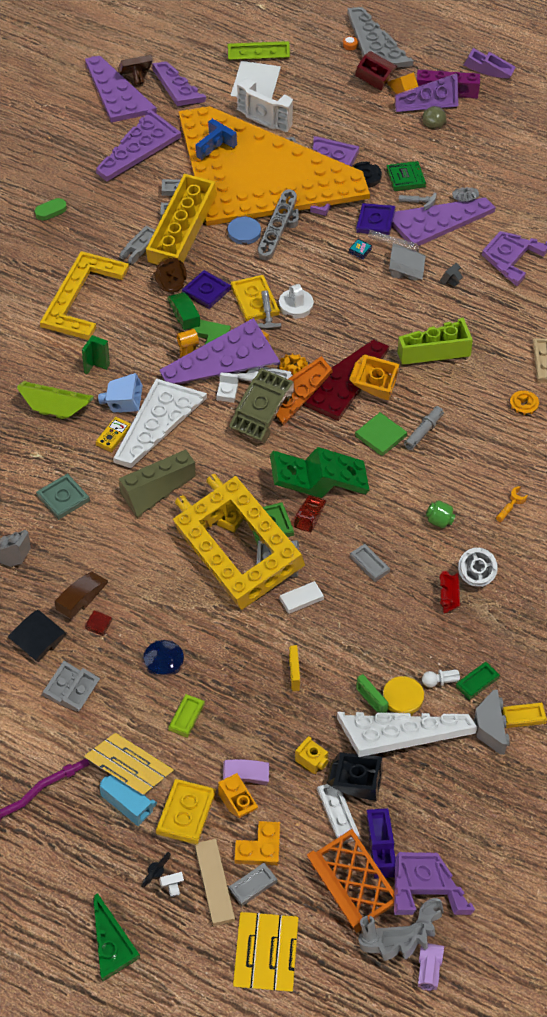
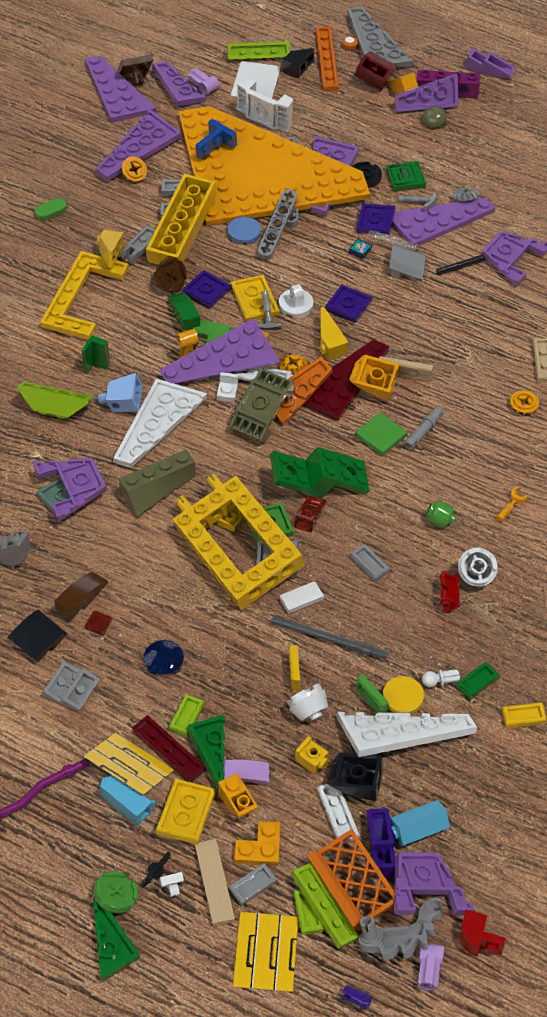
yellow tile [95,417,131,453] -> none
lime wedge [397,317,473,365] -> none
dark grey tile [440,263,463,287] -> none
light grey slope [474,689,510,755] -> none
none -> medium lavender wing [33,458,106,521]
none -> bright green tile [93,871,138,913]
none -> yellow slope [97,230,124,268]
none -> light orange gear [121,156,147,182]
none -> dark red tile [132,715,206,783]
none -> green wing [186,715,225,790]
none -> lavender piece [188,68,220,95]
none -> dark grey bar [272,616,388,659]
none -> black slope [282,48,314,78]
none -> white cone [287,683,328,722]
none -> lime plate [291,863,359,950]
none -> lime tile [294,890,324,935]
none -> orange tile [316,27,339,91]
none -> yellow slope [319,307,348,361]
none -> dark purple tile [325,284,372,323]
none -> dark purple pin [341,985,372,1010]
none -> tan tile [379,356,433,382]
none -> medium azure brick [391,800,450,847]
none -> black bar [436,254,485,275]
none -> red brick [460,909,506,957]

